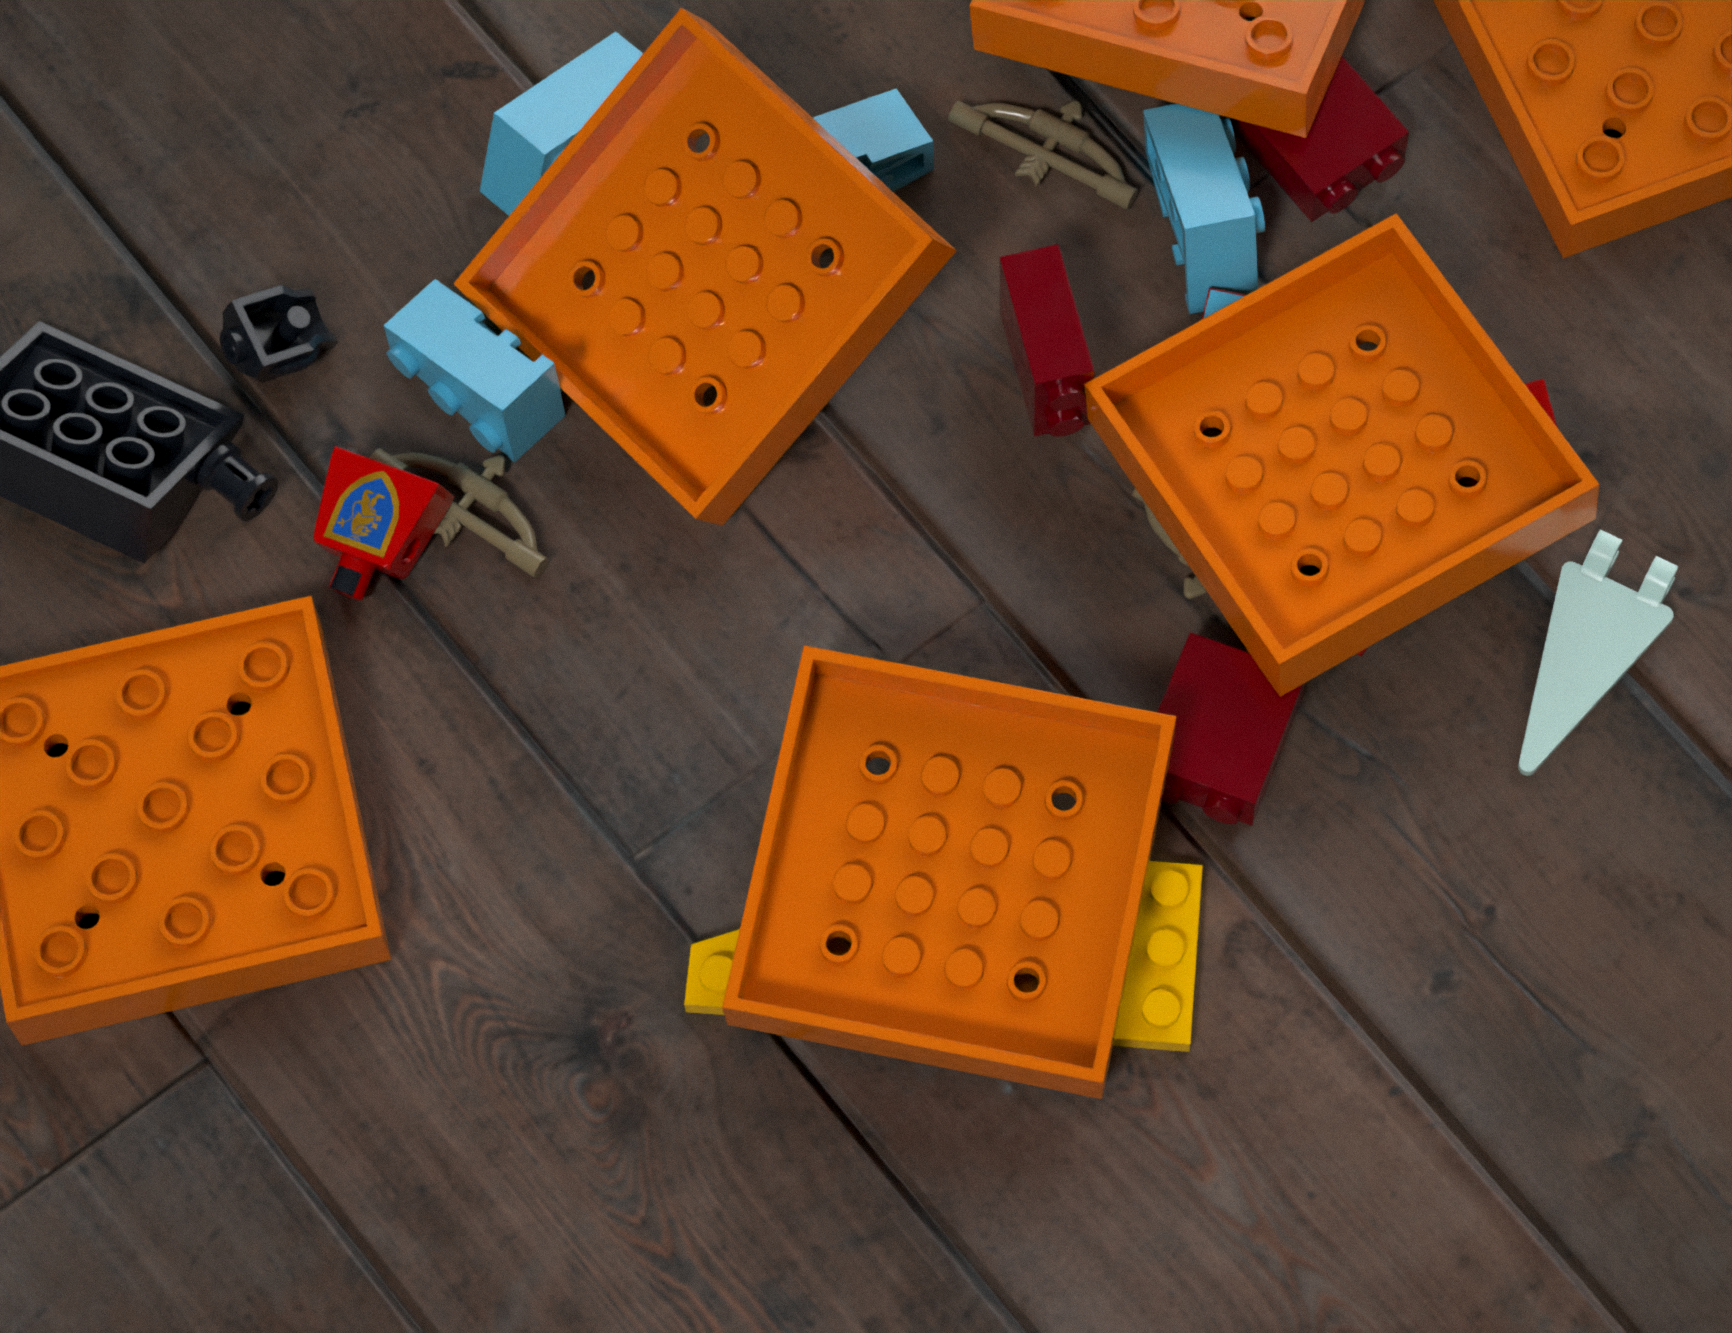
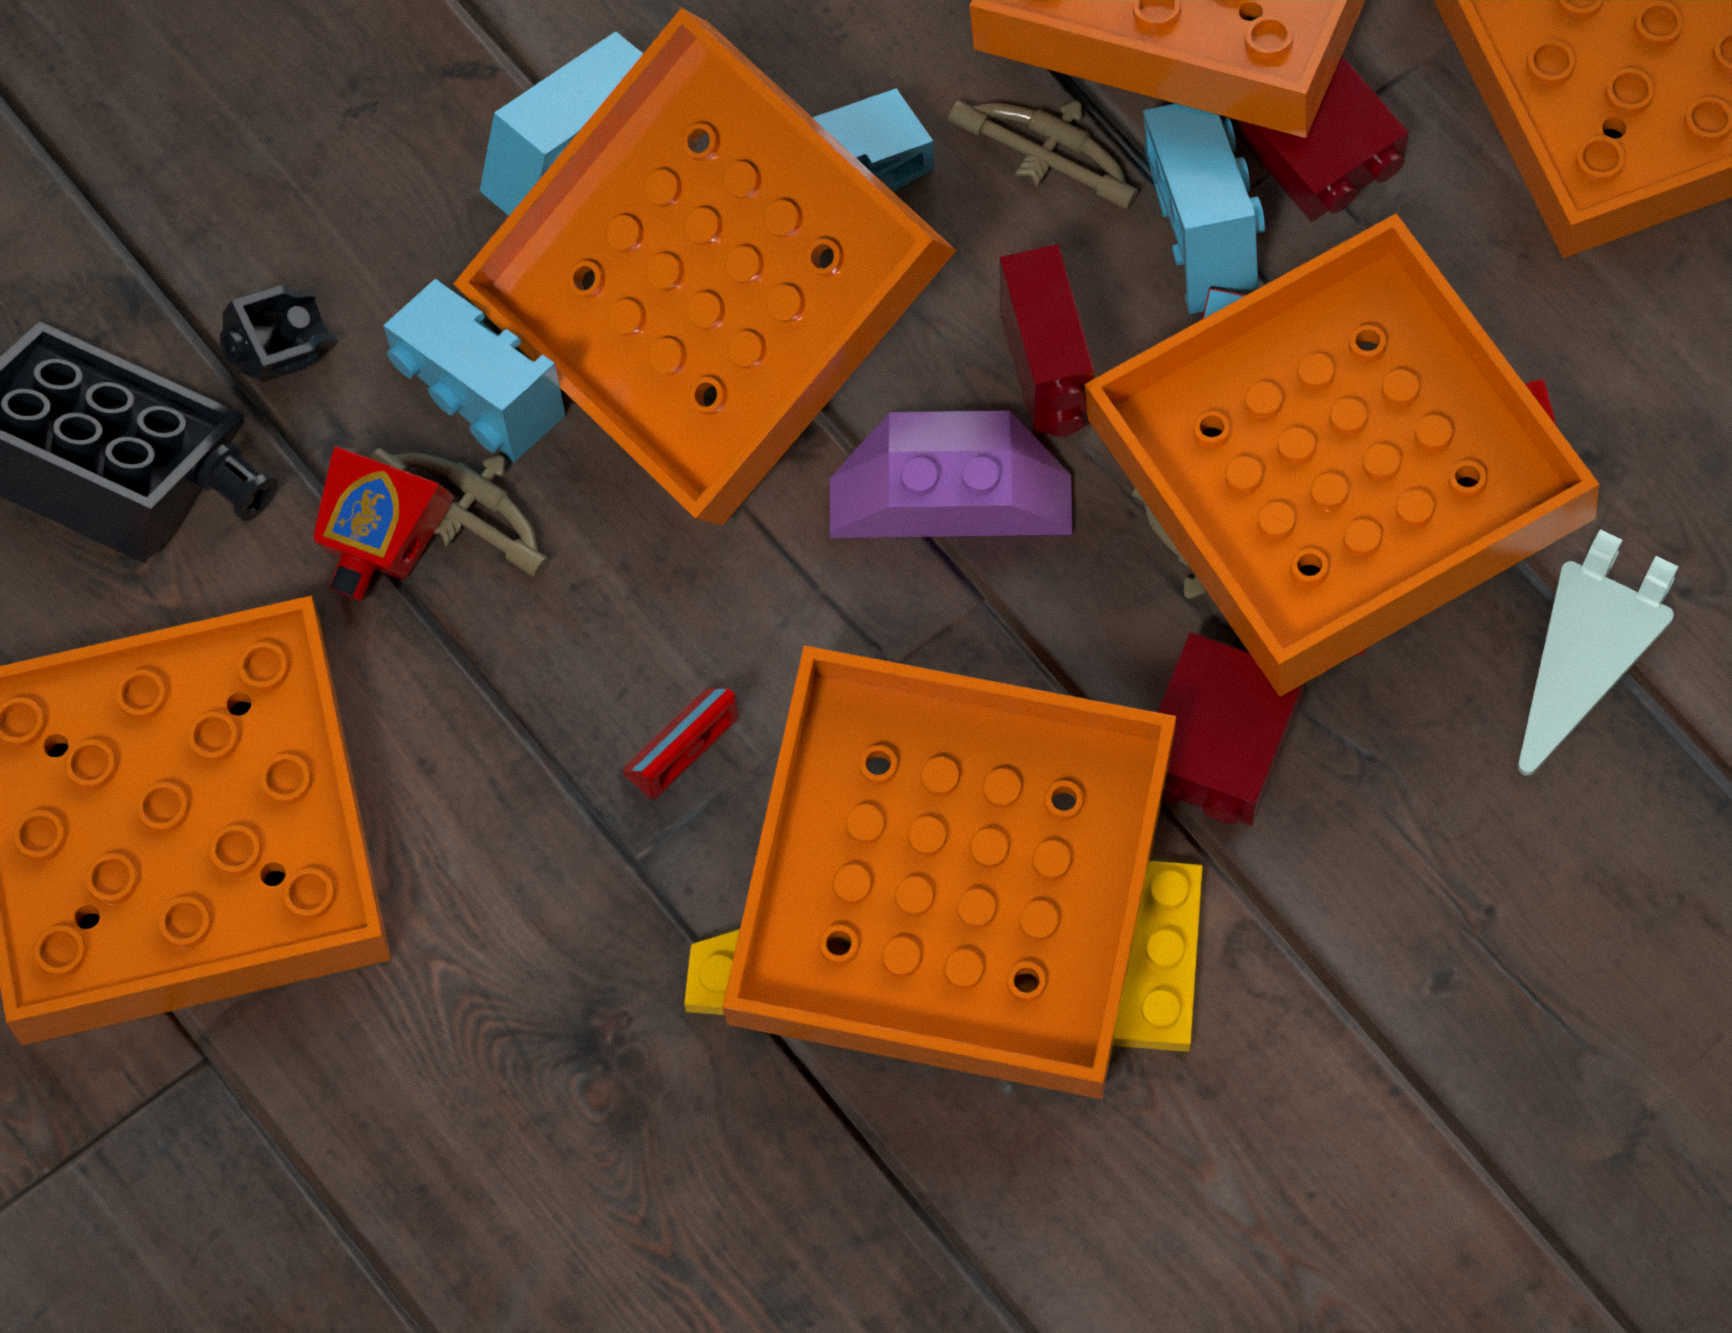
none -> red slope [622,688,738,800]
none -> medium lavender wedge [830,411,1072,538]

